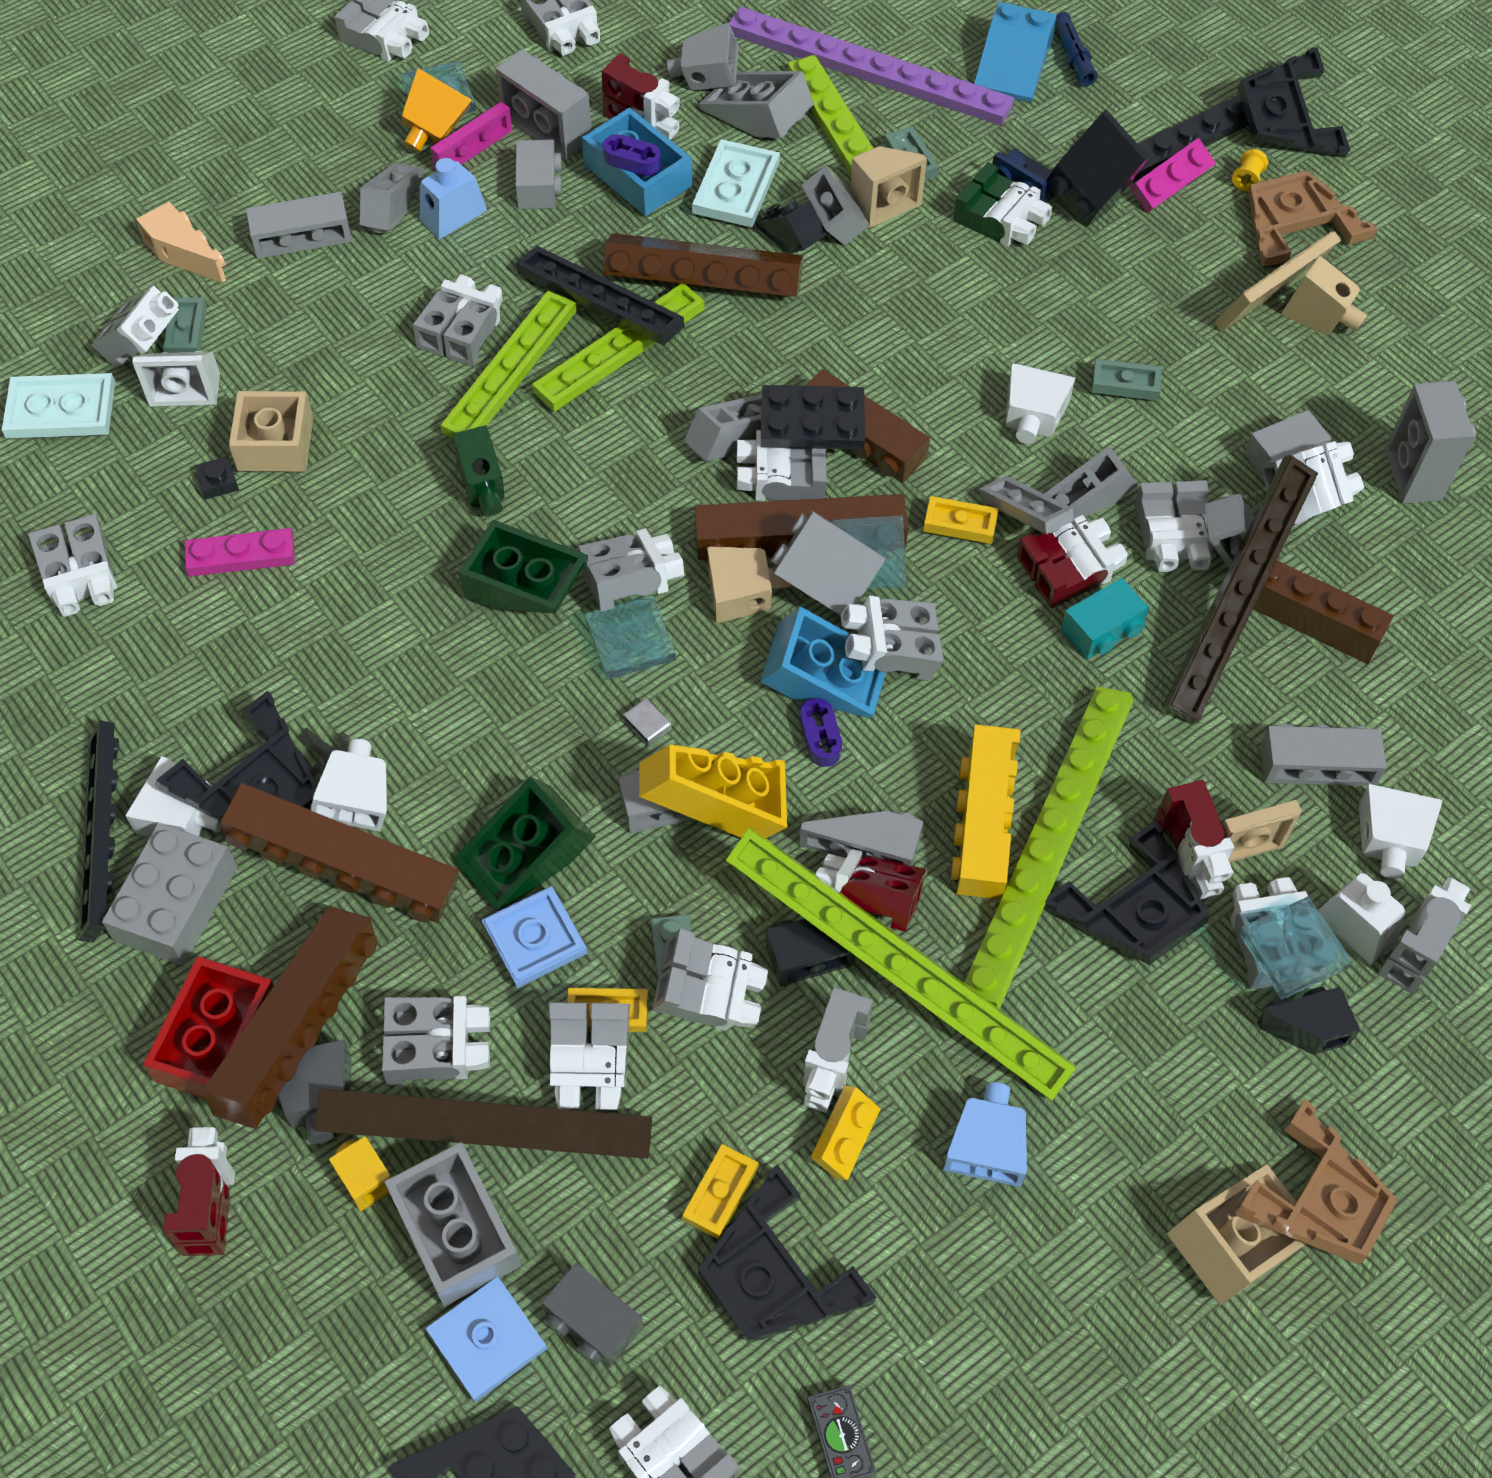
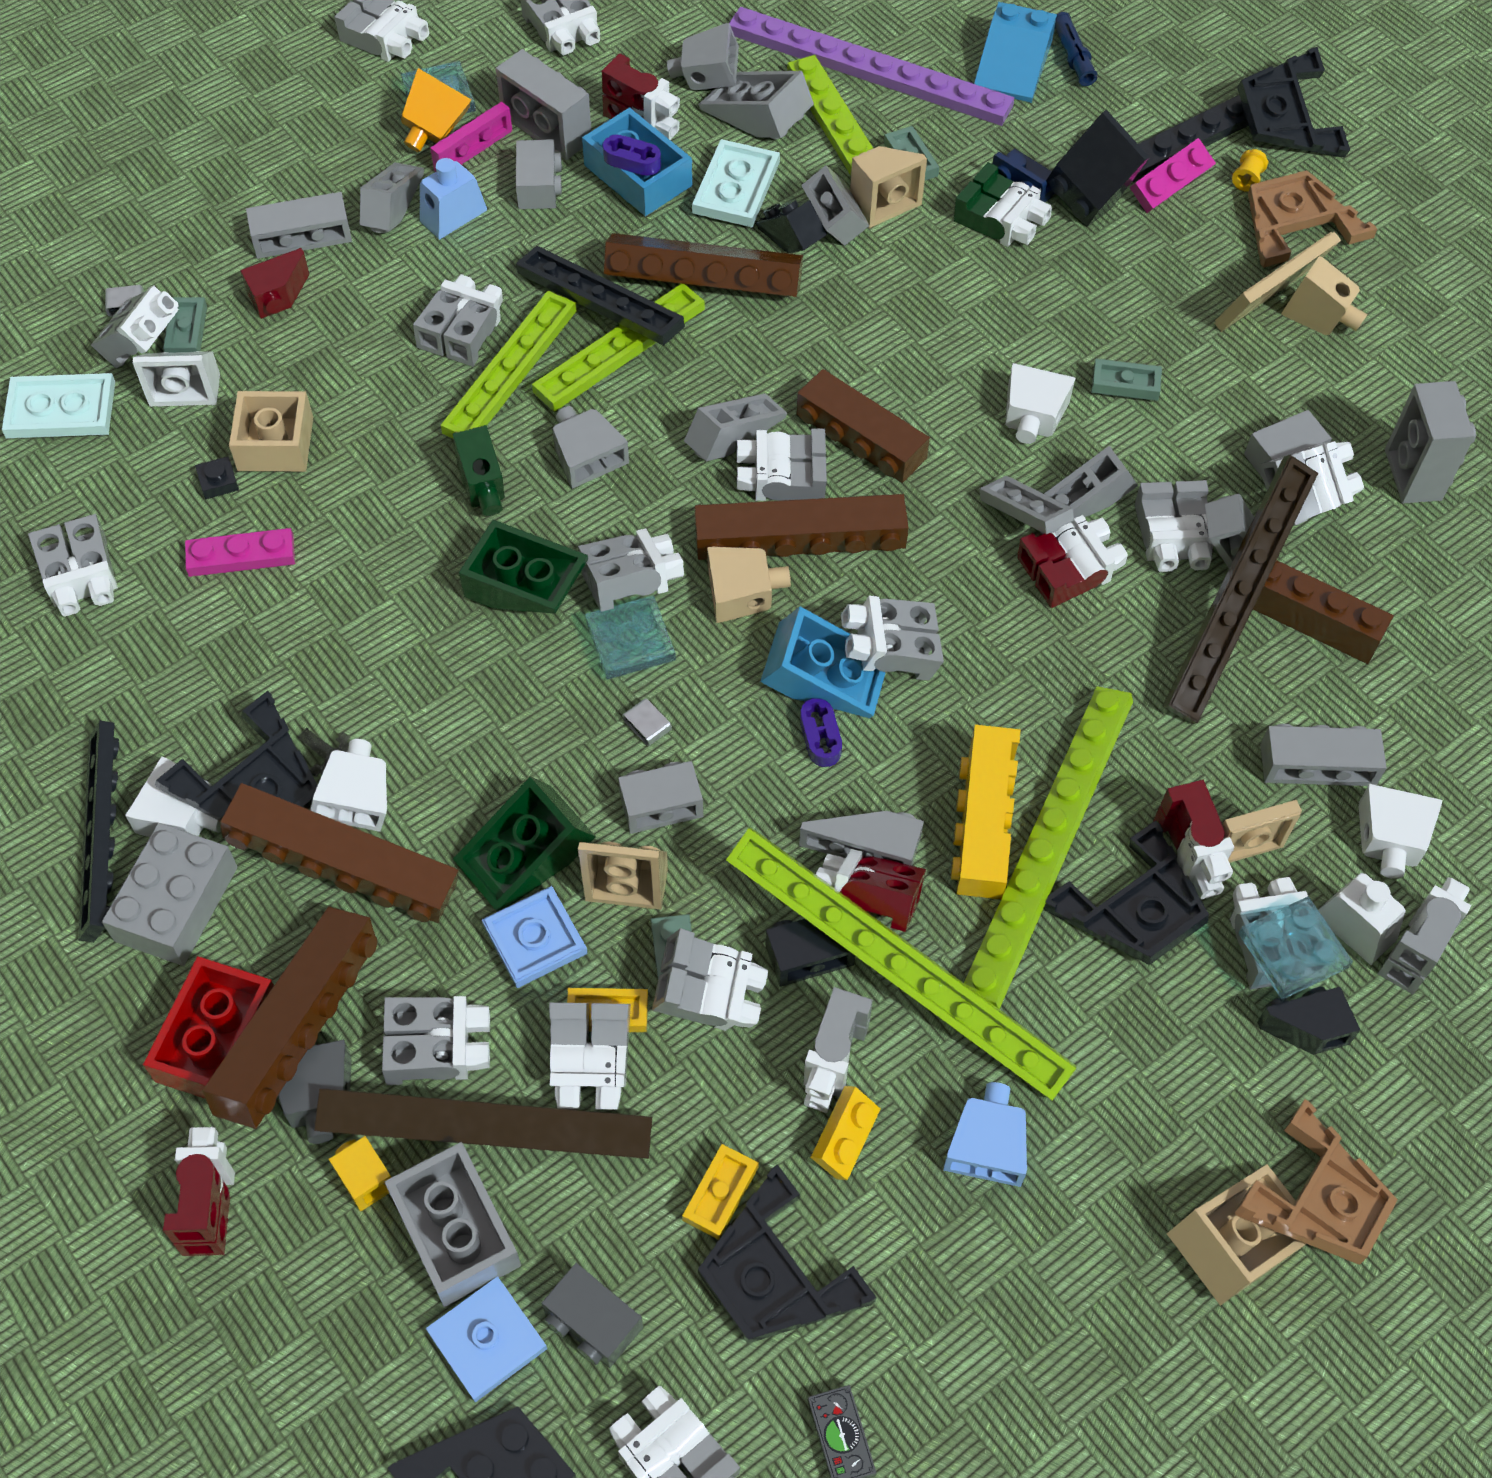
light nougat slope [136,202,226,283] -> none
yellow wedge [639,744,787,838] -> none
black plate [761,385,865,450] -> none
light grey brick [771,510,886,616] -> none
clear light blue plate [831,515,906,589] -> none
yellow plate [923,496,999,544] -> none
teal brick [1060,578,1149,660] -> none
none -> flat silver piece [105,285,144,317]
none -> dark red slope [240,248,310,319]
none -> light grey torso [552,406,629,489]
none -> tan slope [578,841,668,910]

